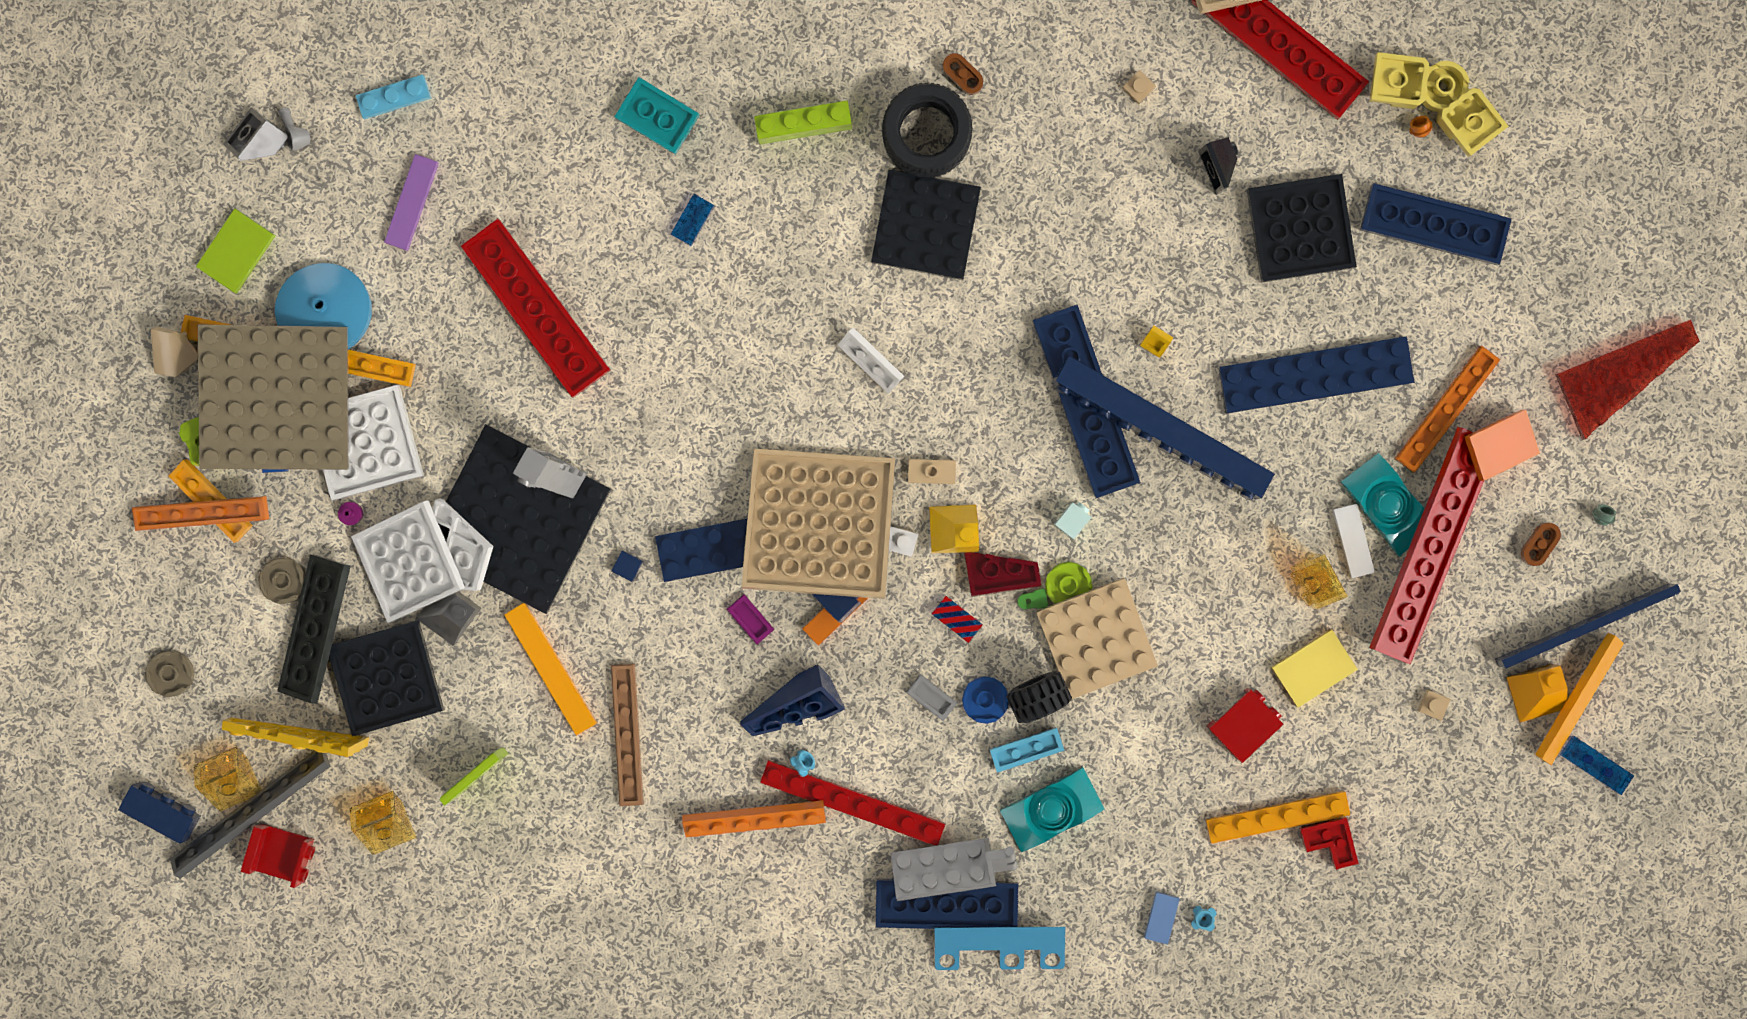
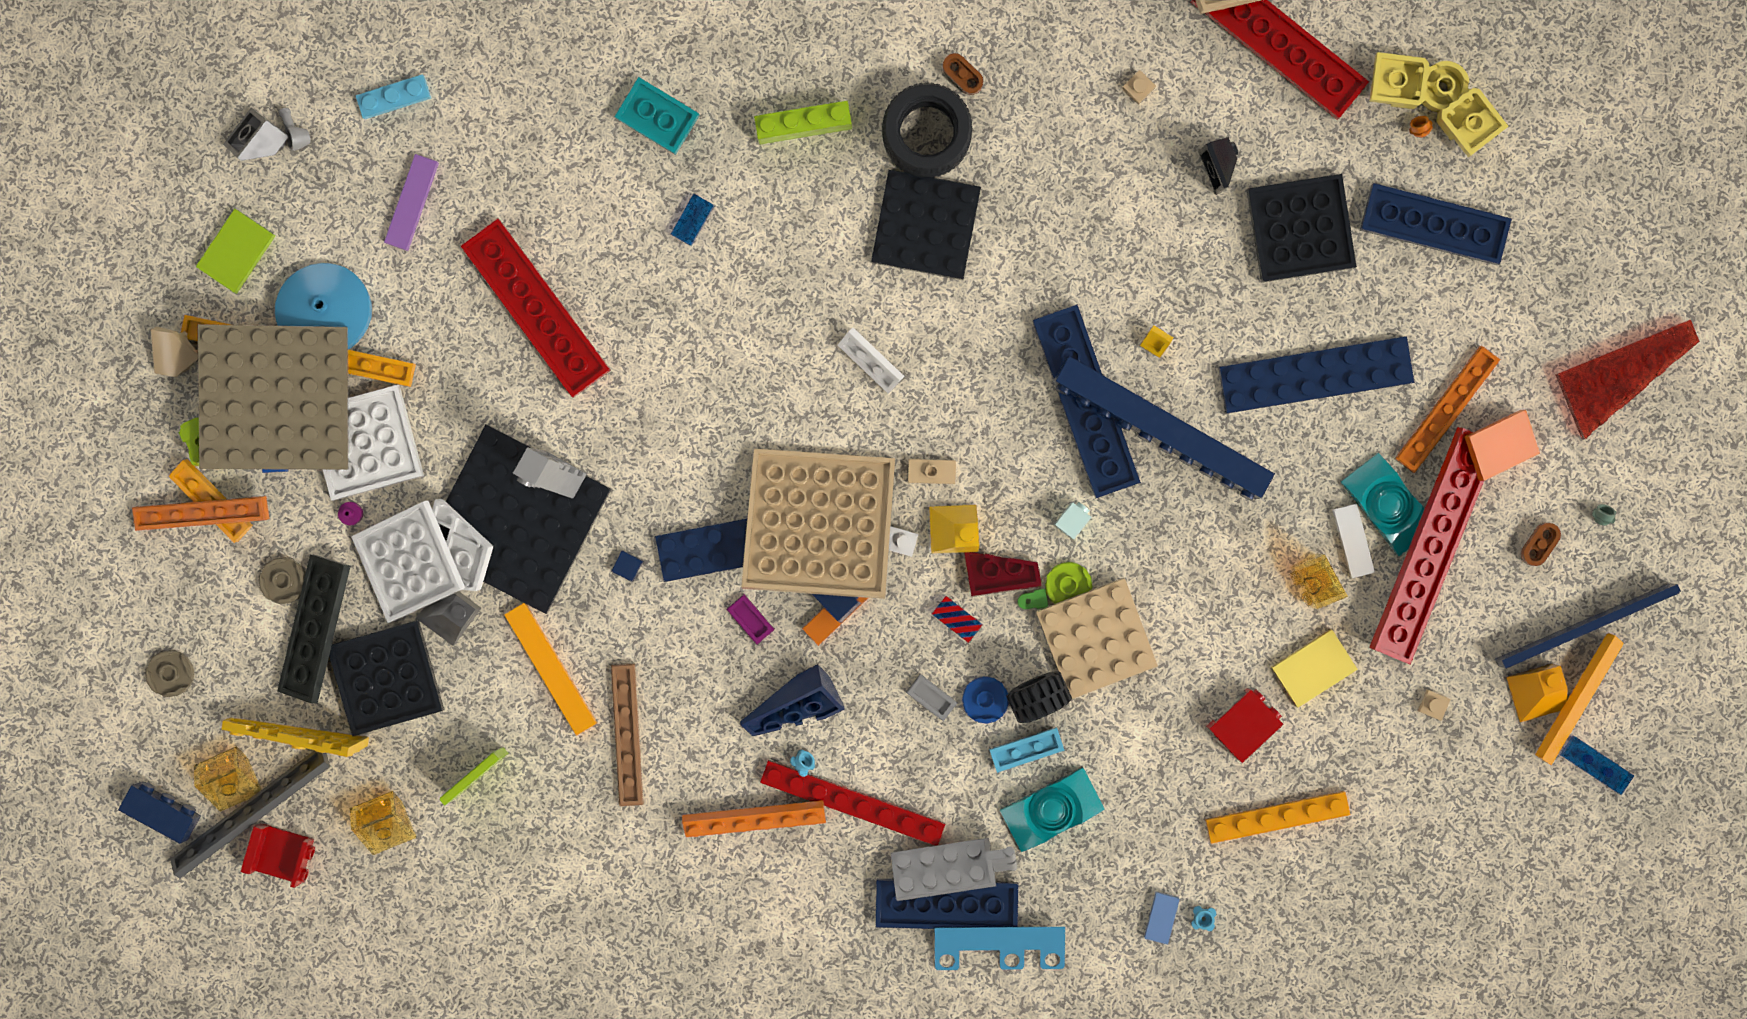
red plate [1299,816,1359,870] -> none

